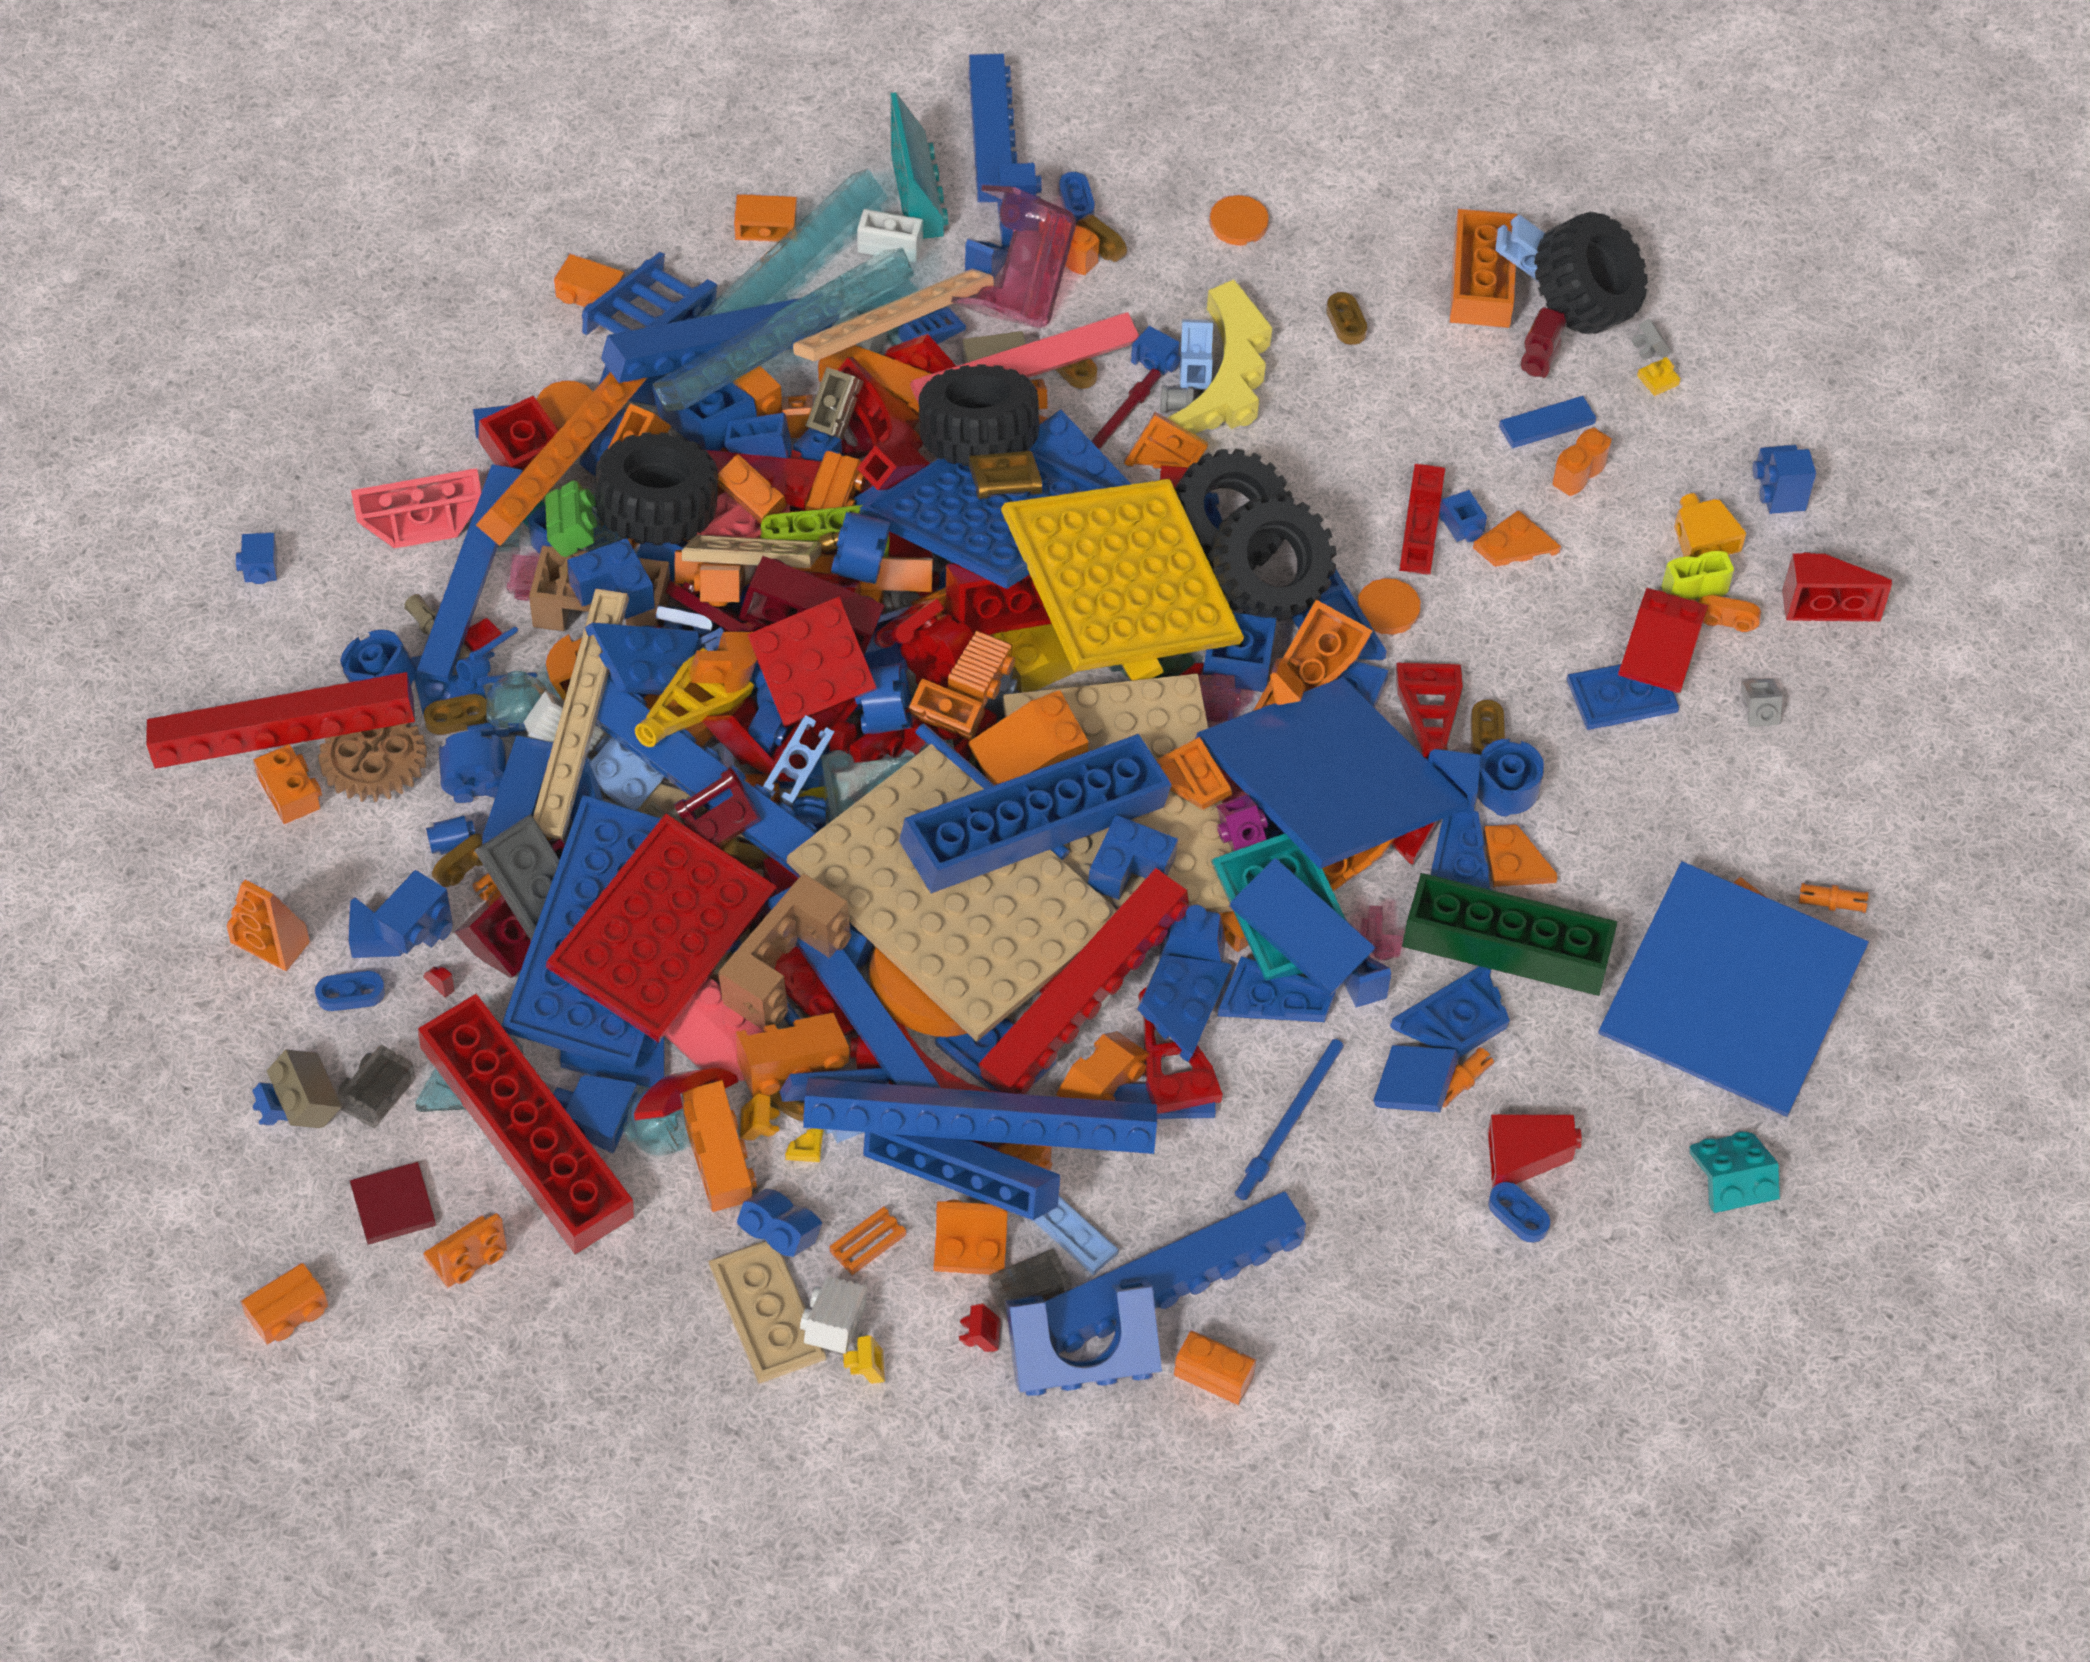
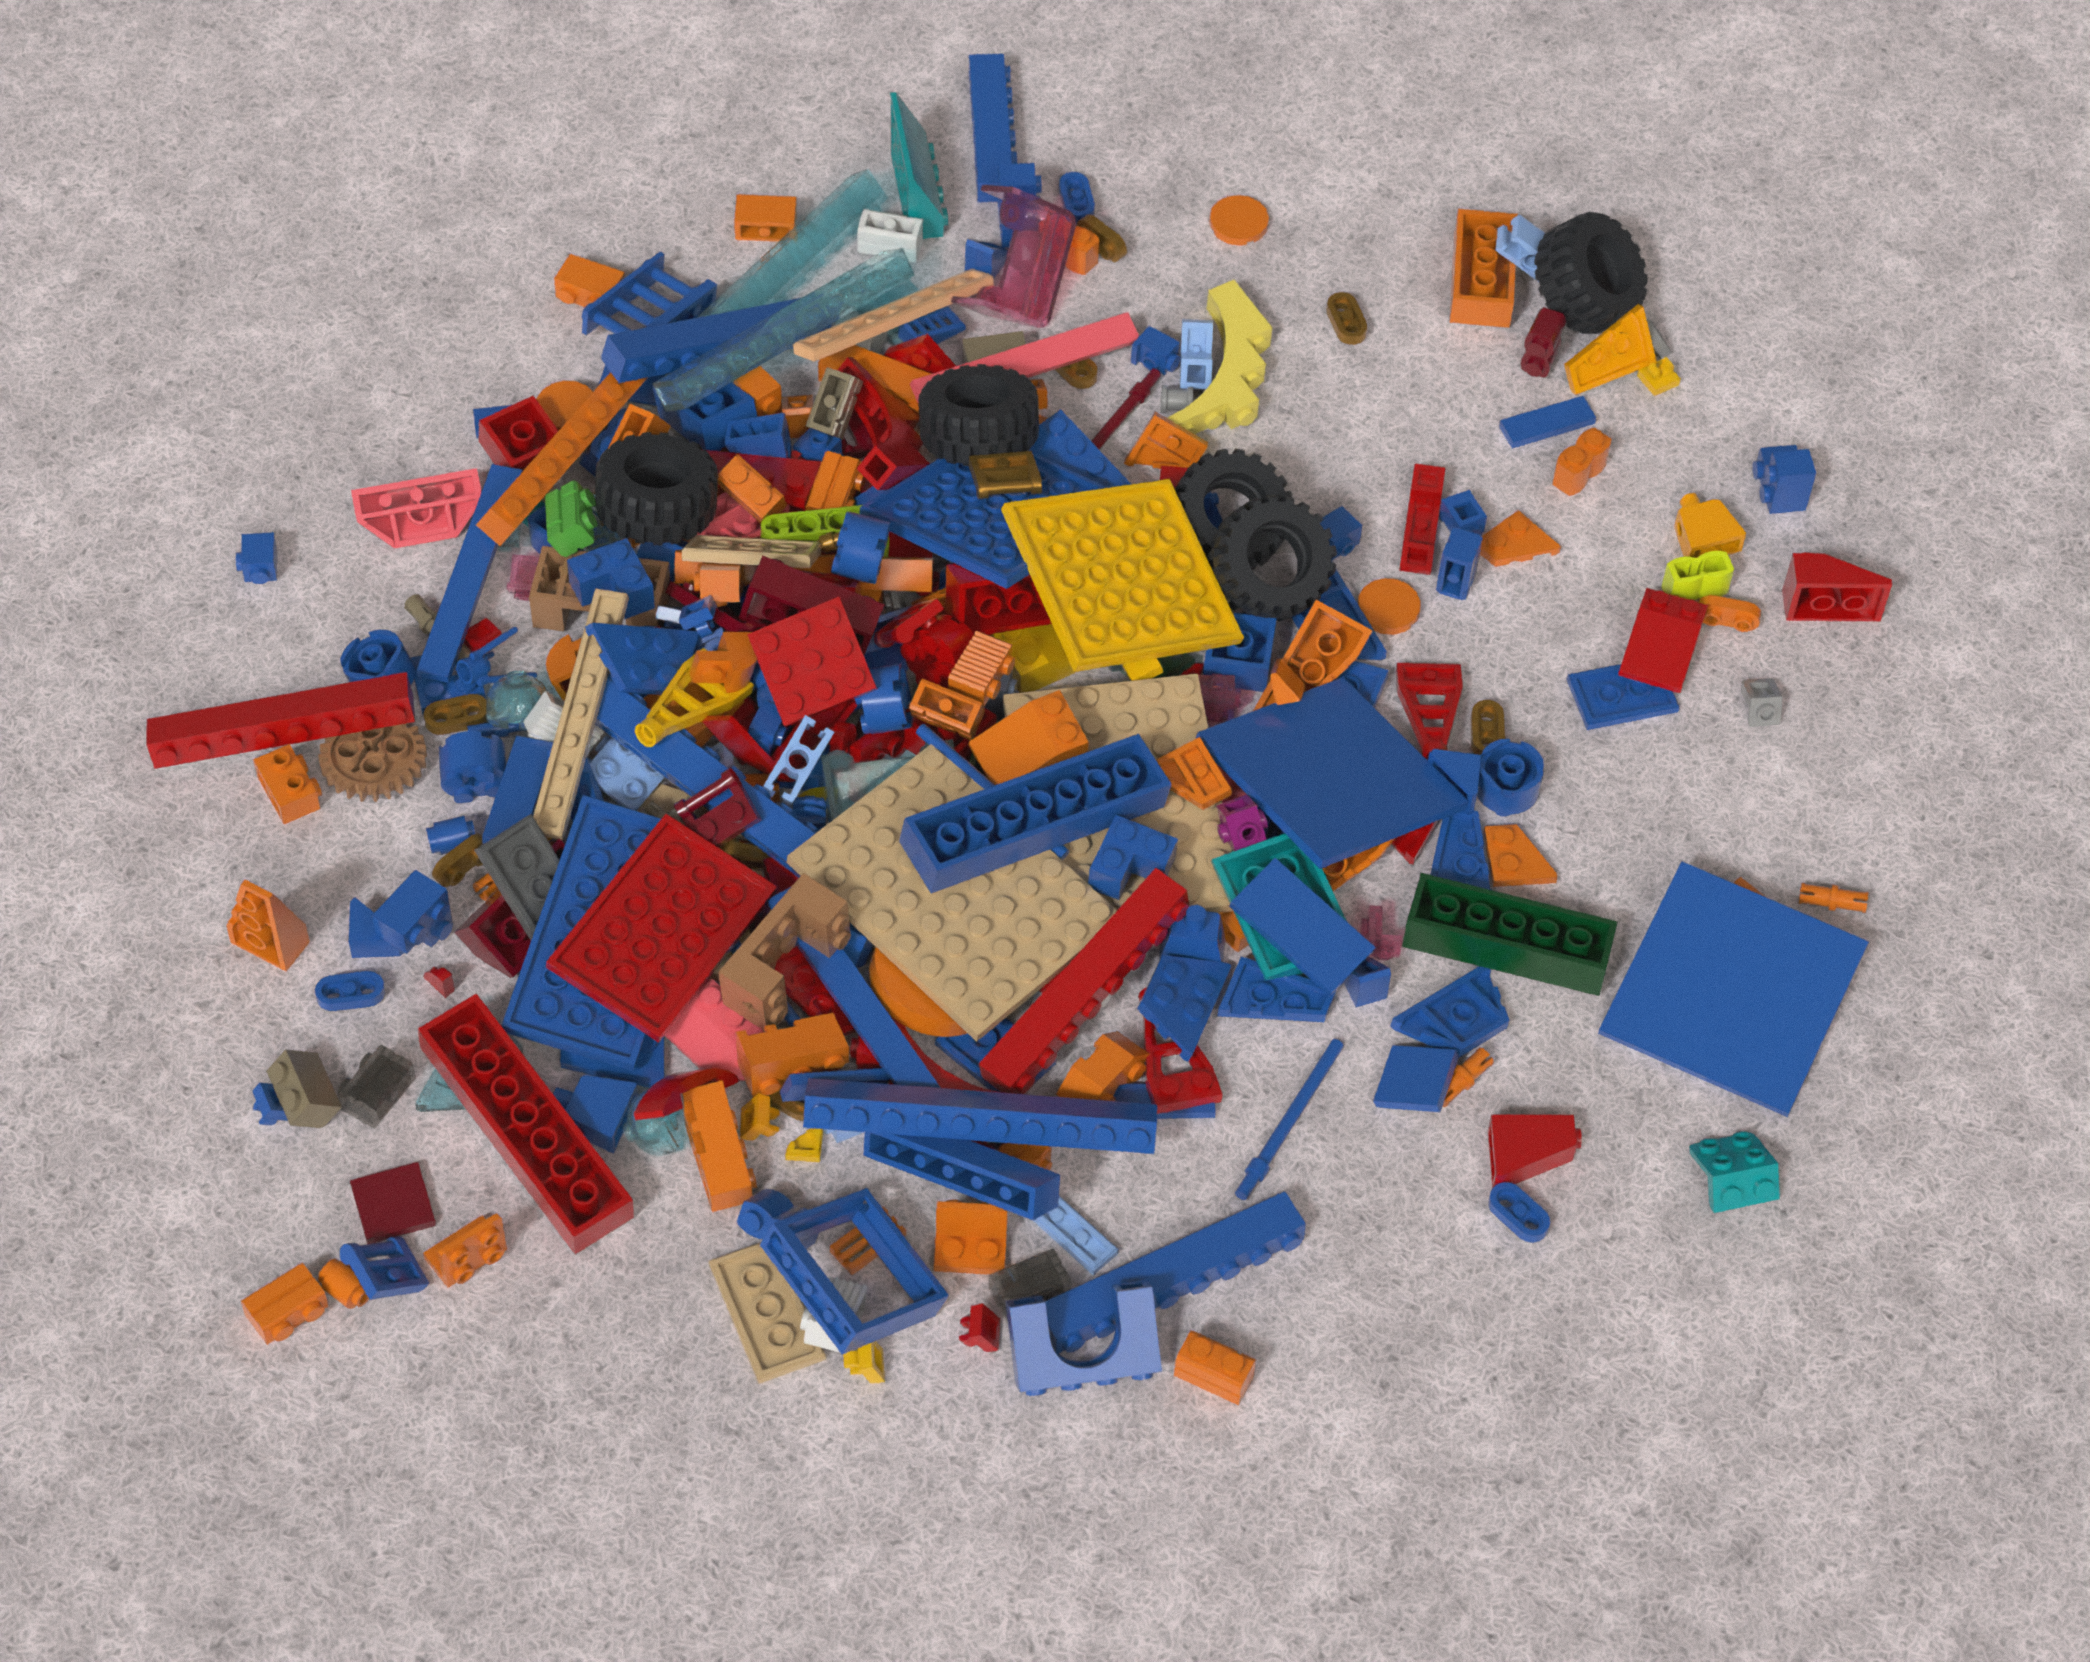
none -> orange brick [318,1258,369,1309]
none -> blue plate [339,1236,430,1300]
none -> blue tile [678,595,717,638]
none -> blue window [760,1188,949,1355]
none -> blue brick [1320,506,1362,561]
none -> blue brick [1436,528,1483,600]
none -> light orange wing [1564,304,1657,395]

